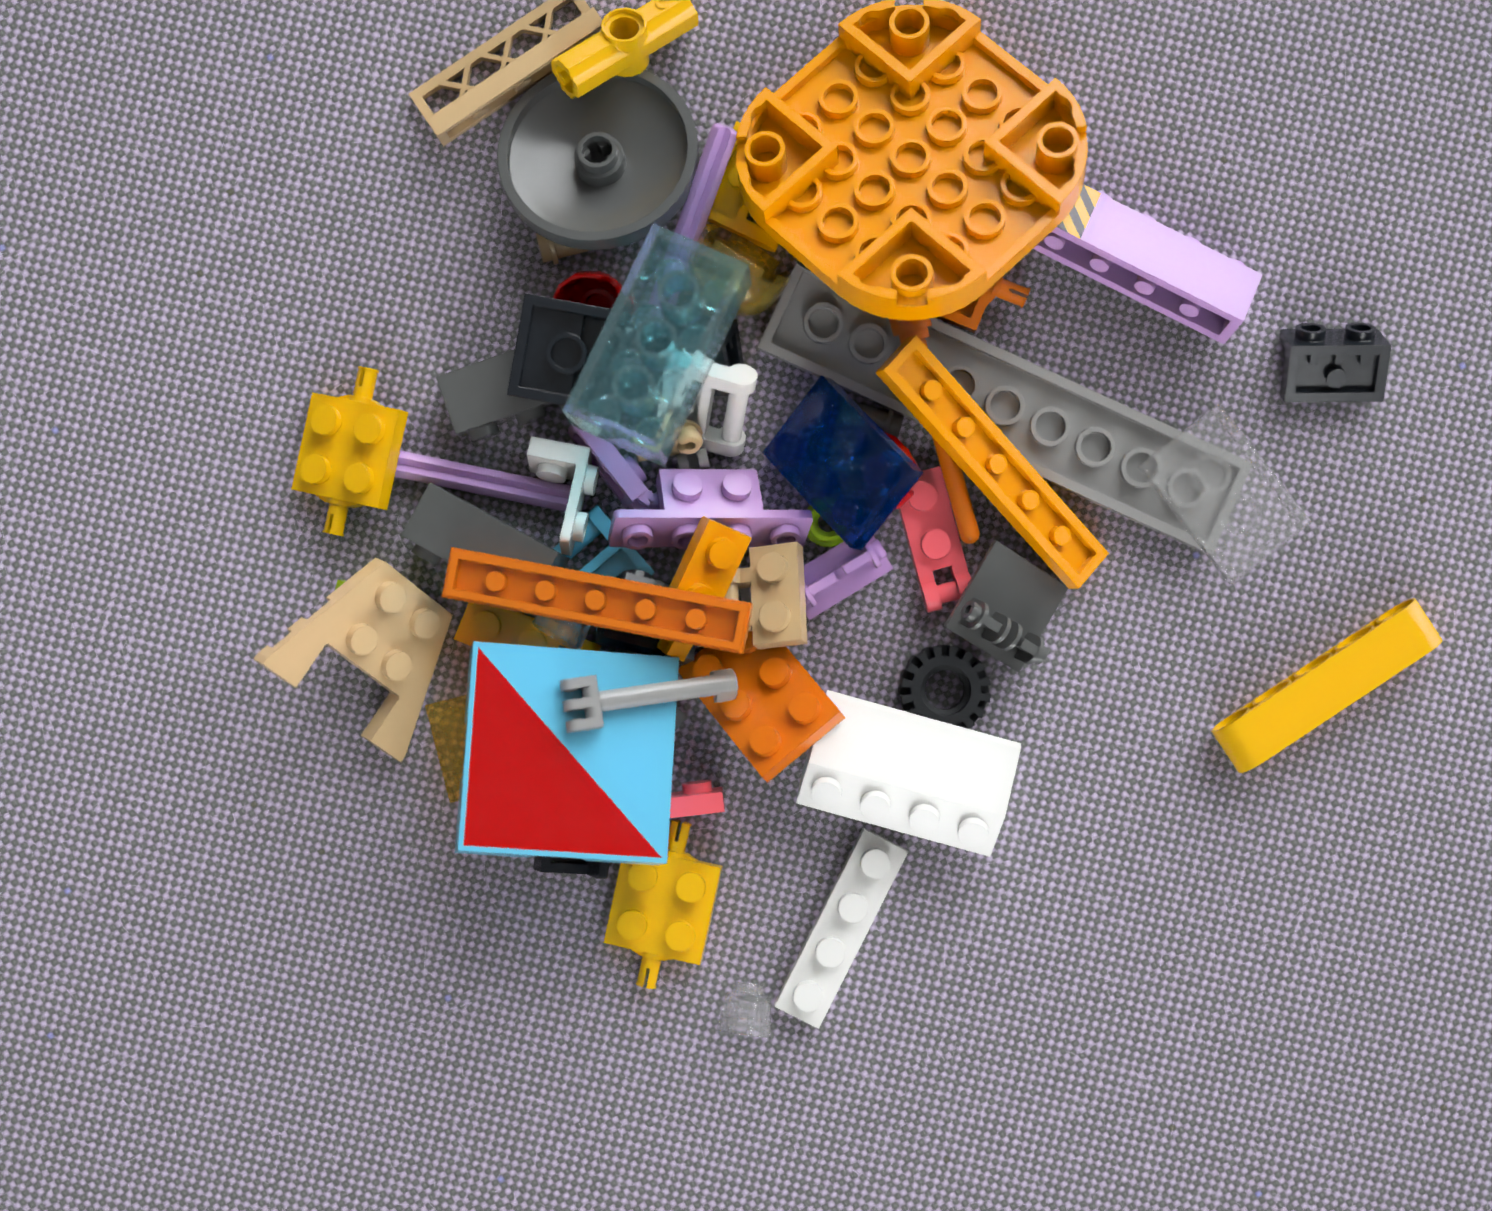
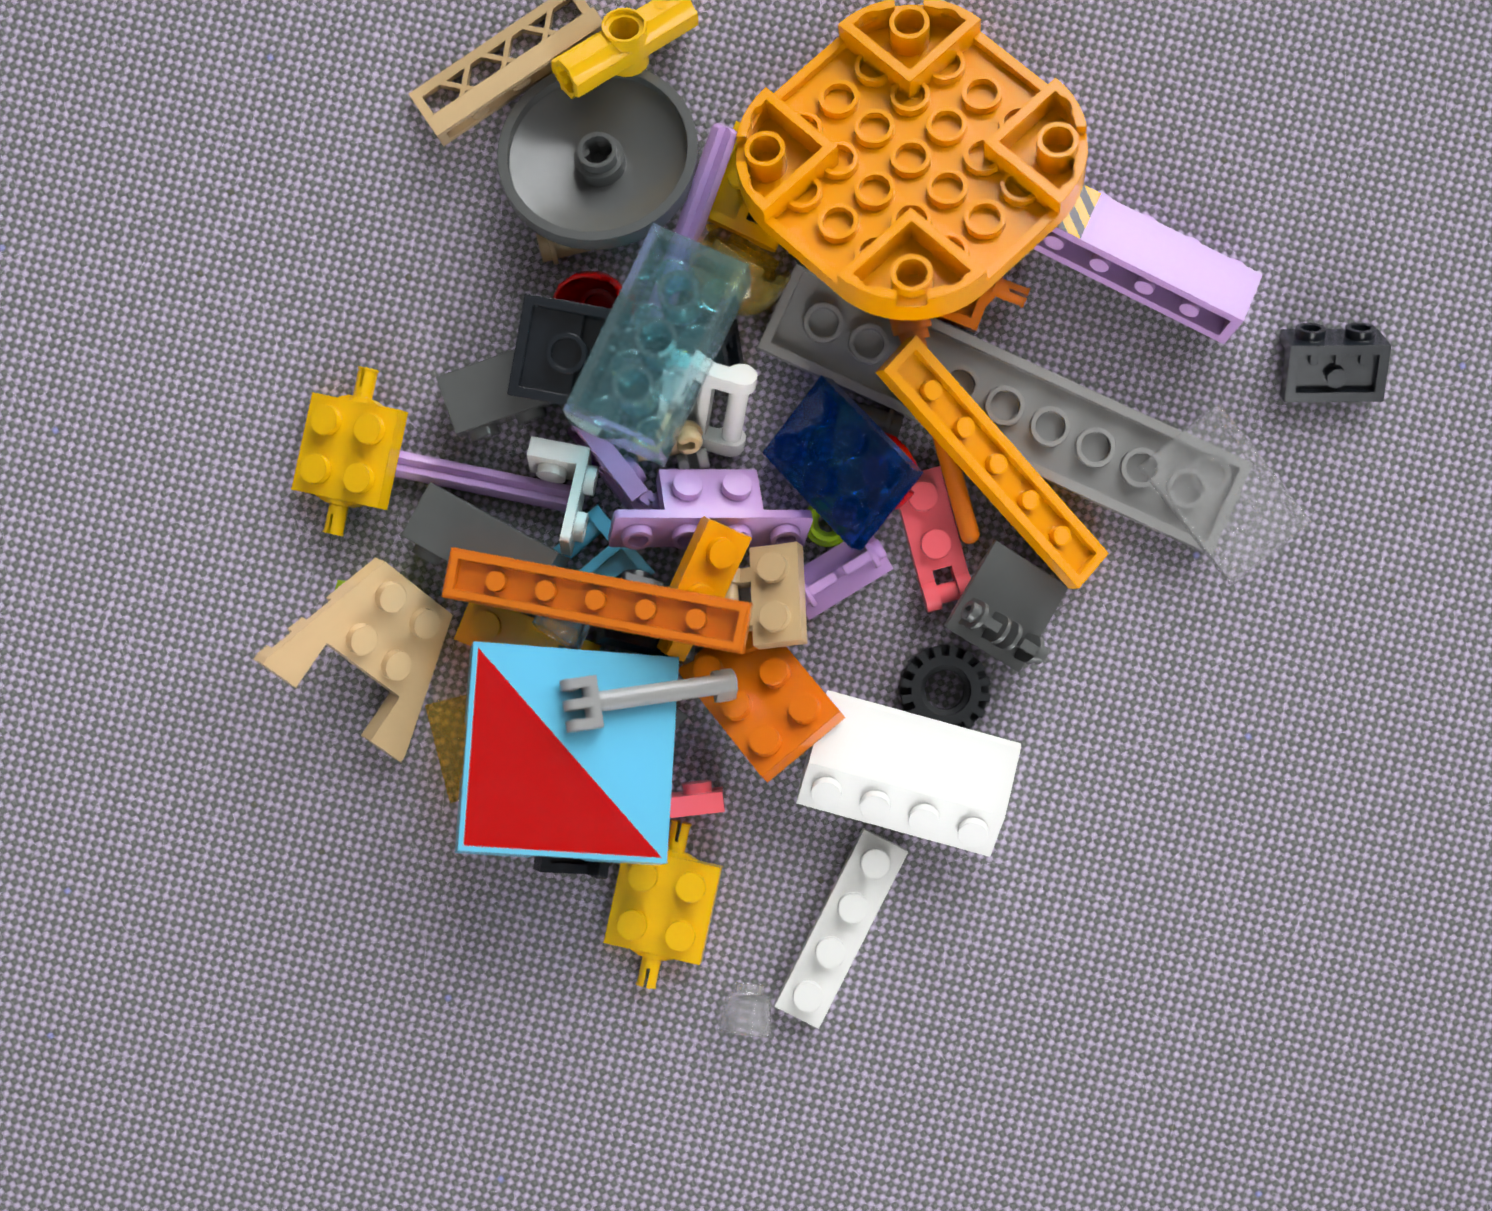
yellow beam [1211,598,1443,773] -> none

